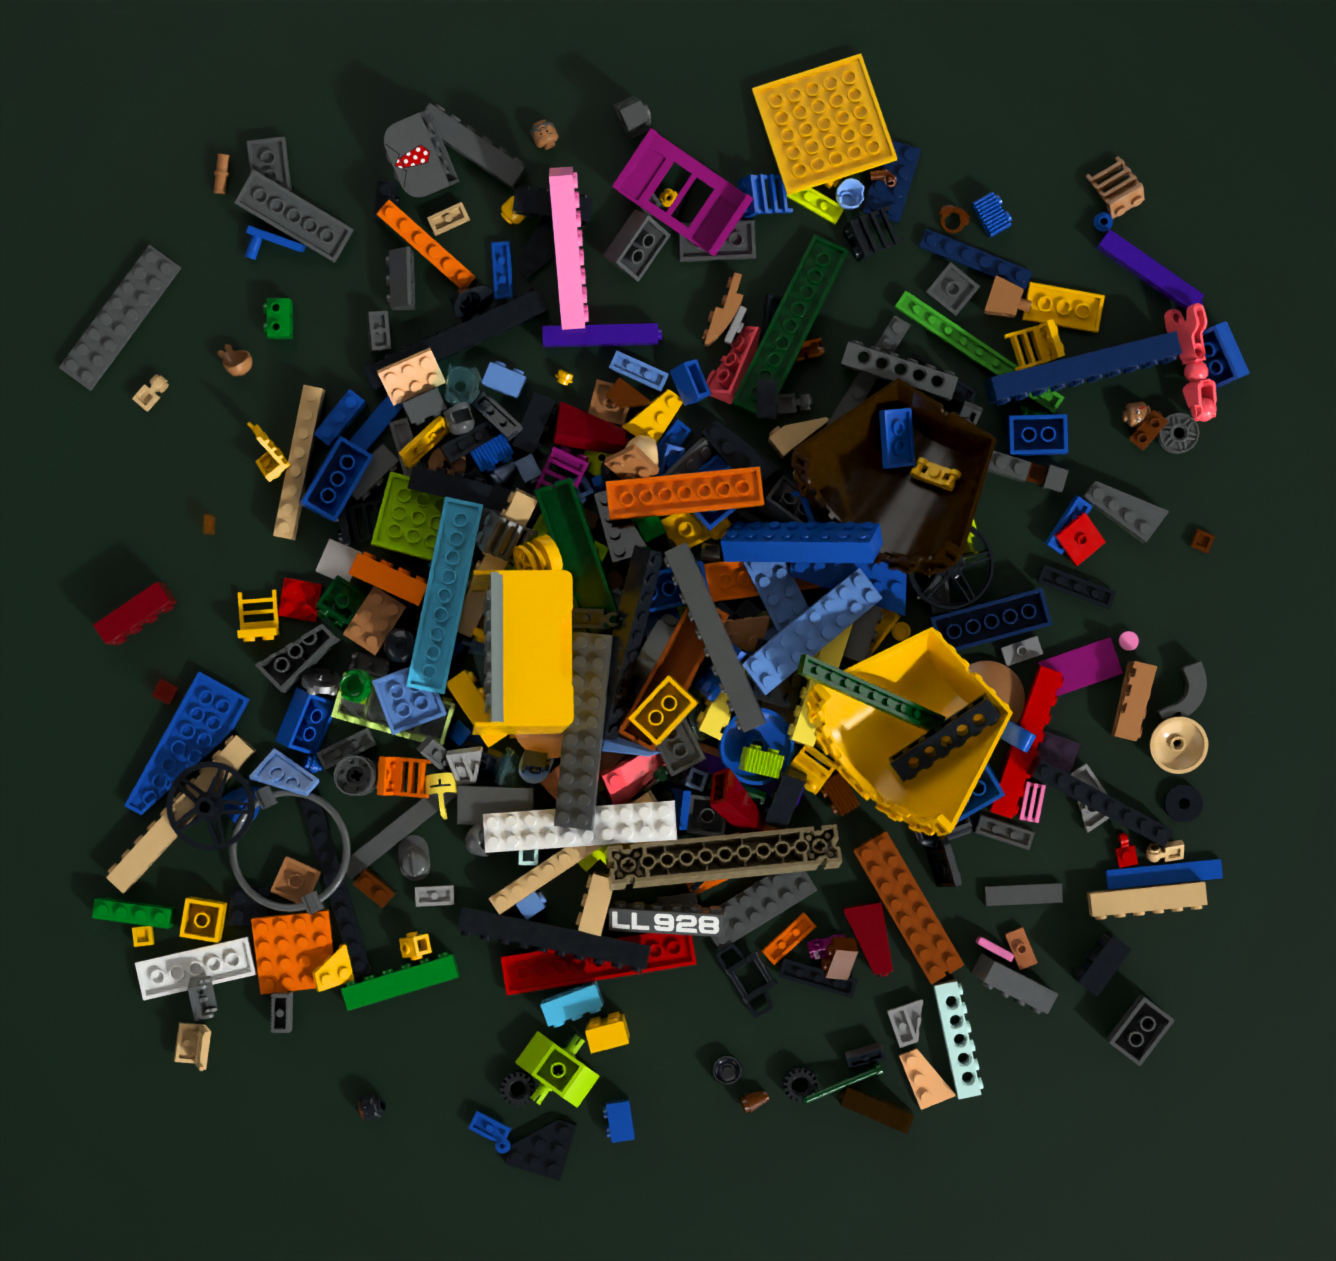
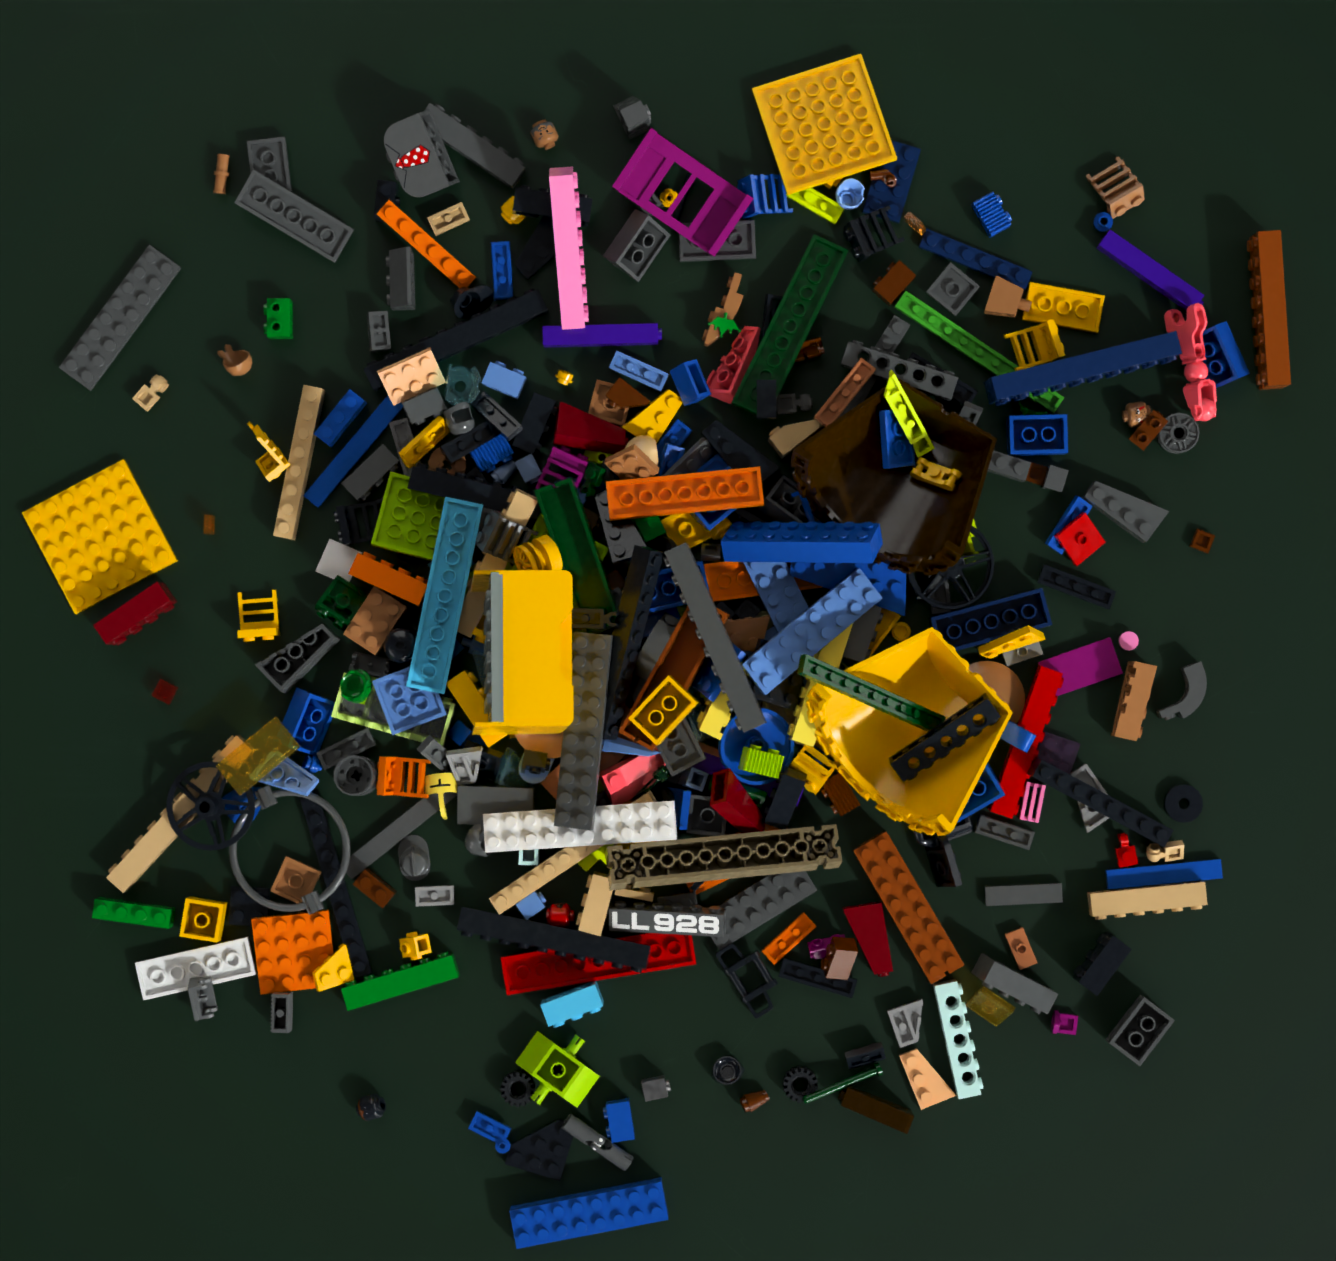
blue wing [124,671,250,815] -> none
yellow plate [132,926,155,947] -> none
tan plate [174,1022,211,1071] -> none
blue piece [245,225,306,260] -> none
red plate [278,578,323,622] -> none
blue slope [299,436,373,522] -> none
flat silver plate [301,668,341,695] -> none
yellow brick [585,1011,630,1054] -> none
light grey plate [724,306,747,346] -> none
reddish brown piece [939,205,970,234] -> none
bright pink tile [975,936,1014,962] -> none
tan dish [1150,716,1208,774] -> none
none -> yellow plate [22,459,178,614]
none -> clear yellow tile [216,716,301,796]
none -> blue brick [509,1177,669,1249]
none -> red head [546,904,575,928]
none -> dark grey piece [561,1114,634,1171]
none -> dark green plate [580,461,606,498]
none -> tan plate [615,884,654,902]
none -> flat silver brick [641,1075,671,1102]
none -> green piece [707,313,741,338]
none -> nougat tile [814,357,876,427]
none -> reddish brown brick [872,260,916,306]
none -> neon yellow wedge [884,370,935,458]
none -> clear orange tile [904,212,926,236]
none -> clear yellow plate [966,986,1016,1027]
none -> yellow wing [977,625,1045,658]
none -> magenta tile [1051,1010,1078,1035]
none -> dark orange piece [1247,230,1291,390]

